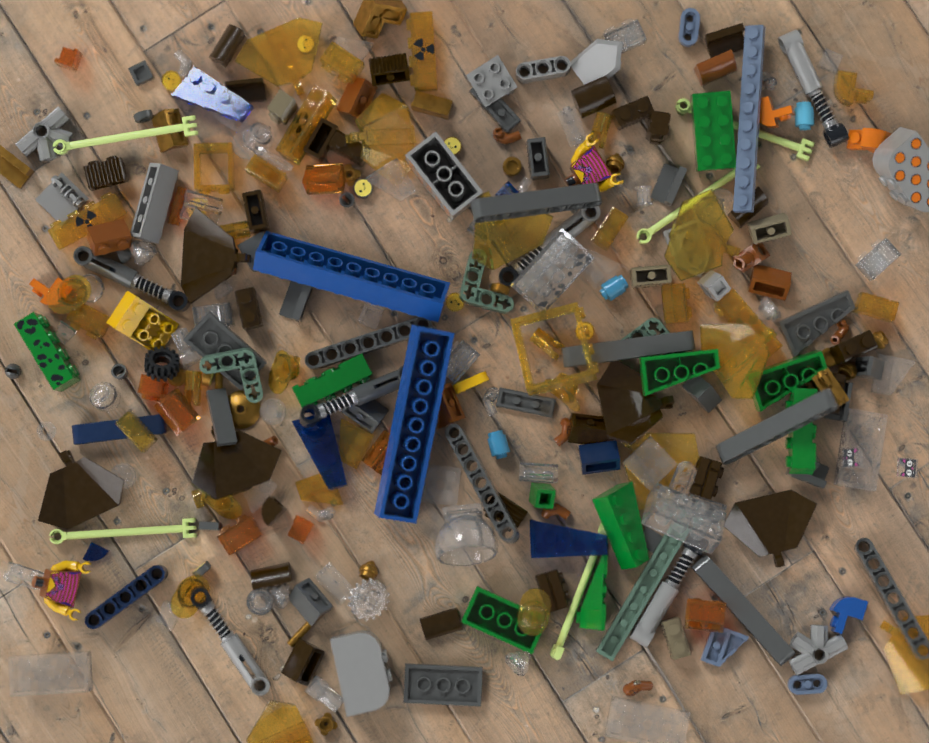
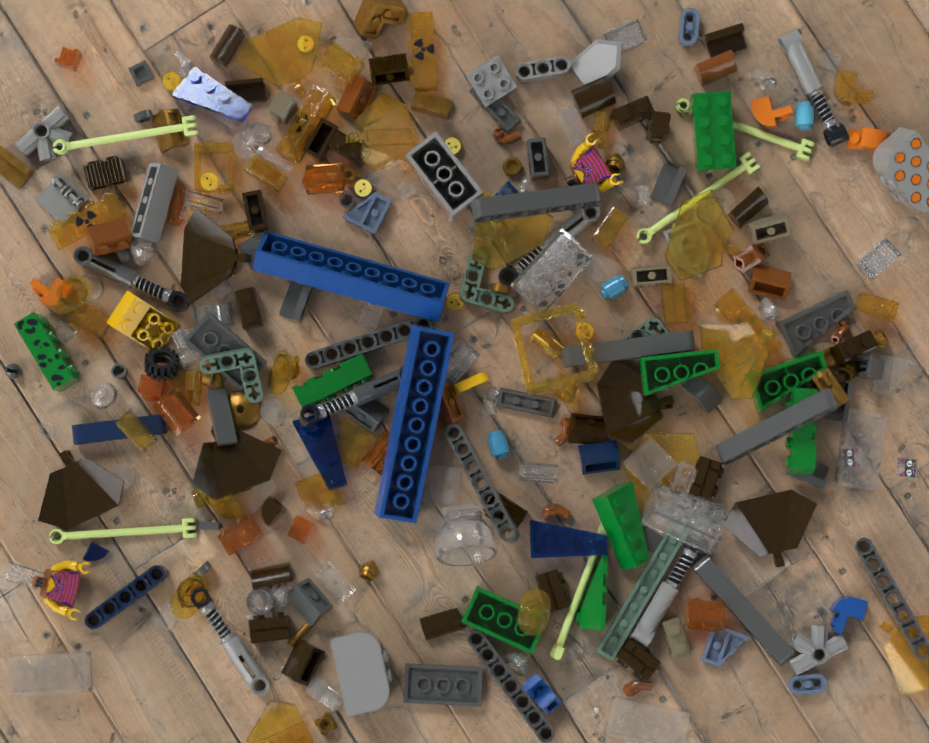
clear gear [348,578,390,621] -> none
green brick [529,482,556,509] -> none
light grey brick [697,270,731,302] -> none
sand blue plate [733,25,766,213] -> none
none -> clear yellow tile [199,171,219,191]
none -> dark brown brick [249,612,291,644]
none -> sand blue wing [342,192,392,235]
none -> dark grey beam [468,629,555,743]
none -> blue brick [522,674,562,715]
none -> dark brown brick [616,638,661,681]

